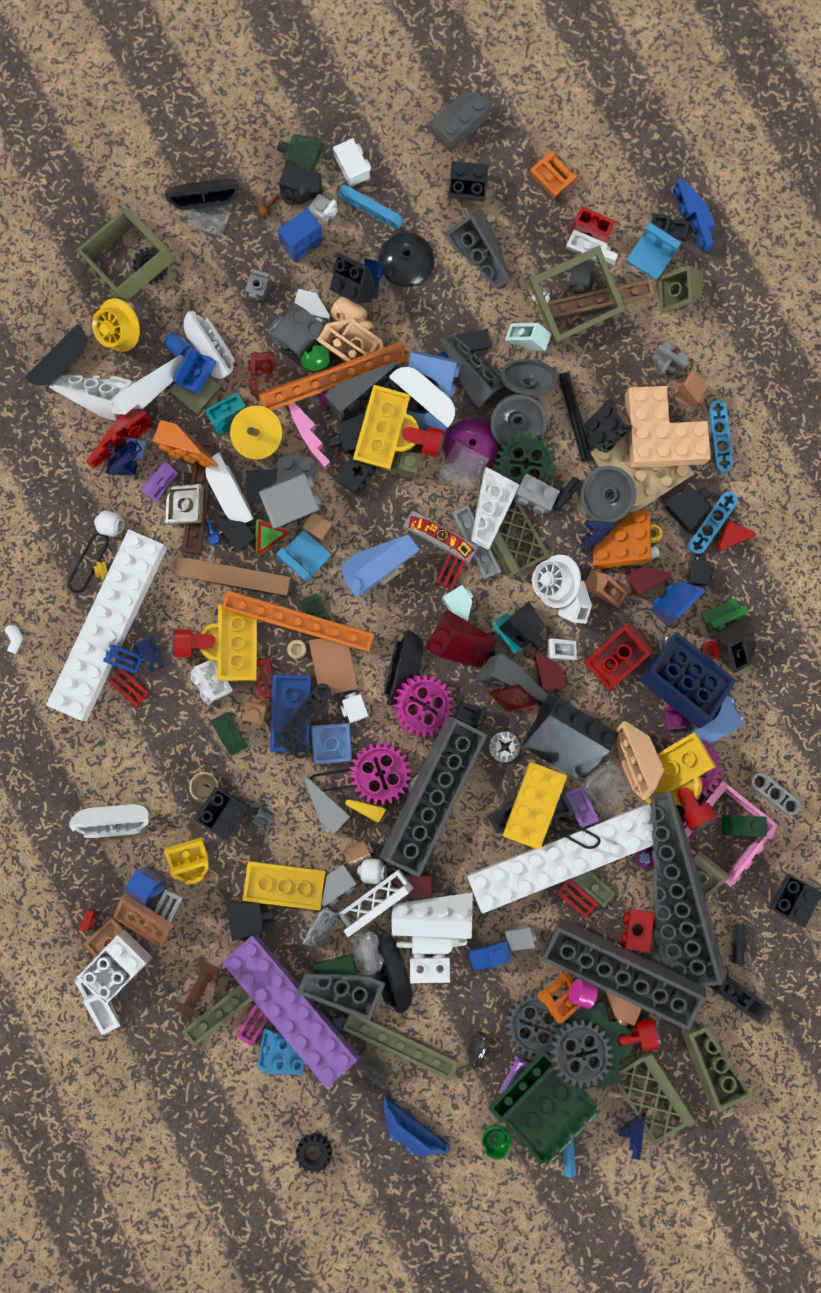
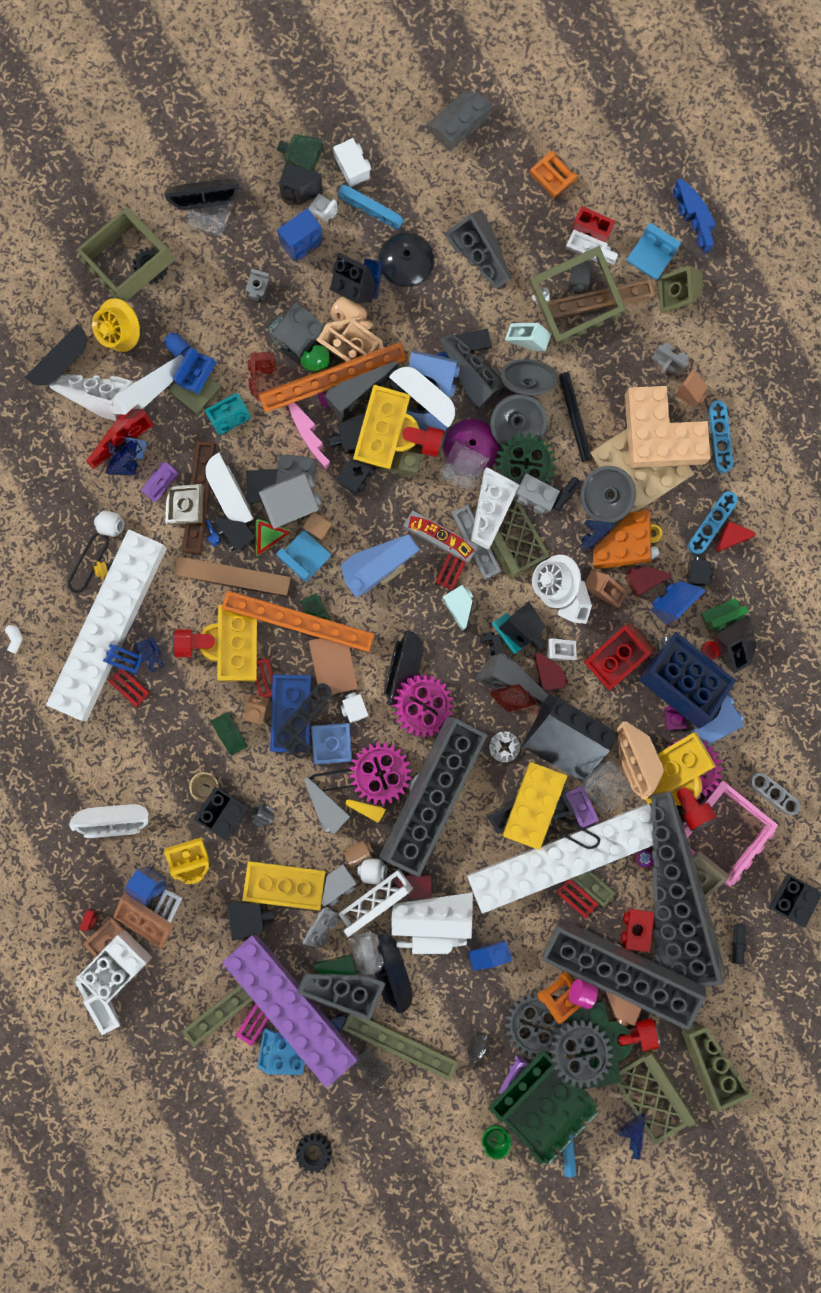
orange slope [152,420,219,468] -> none
reddish brown fence [175,959,220,1020] -> none
white brick [184,311,235,379] -> none
white bracket [190,660,233,705] -> none
yellow piece [230,406,283,460] -> none
dark orange hand [258,195,278,219] -> none
tan tile [287,640,307,659] -> none
white slope [294,289,331,326] -> none
blue wedge [384,1096,451,1157] -> none
white brick [410,954,450,983] -> none
dark red slope [425,609,497,667] -> none
black slope [448,161,489,201] -> none
black bracket [454,701,486,728] -> none
light grey slope [504,924,537,951] -> none
black plate [584,399,633,453] -> none
black slope [651,213,690,242] -> none
black torso [663,487,712,533] -> none
black slope [709,976,773,1026] -> none
dark green slope [721,815,767,837] -> none

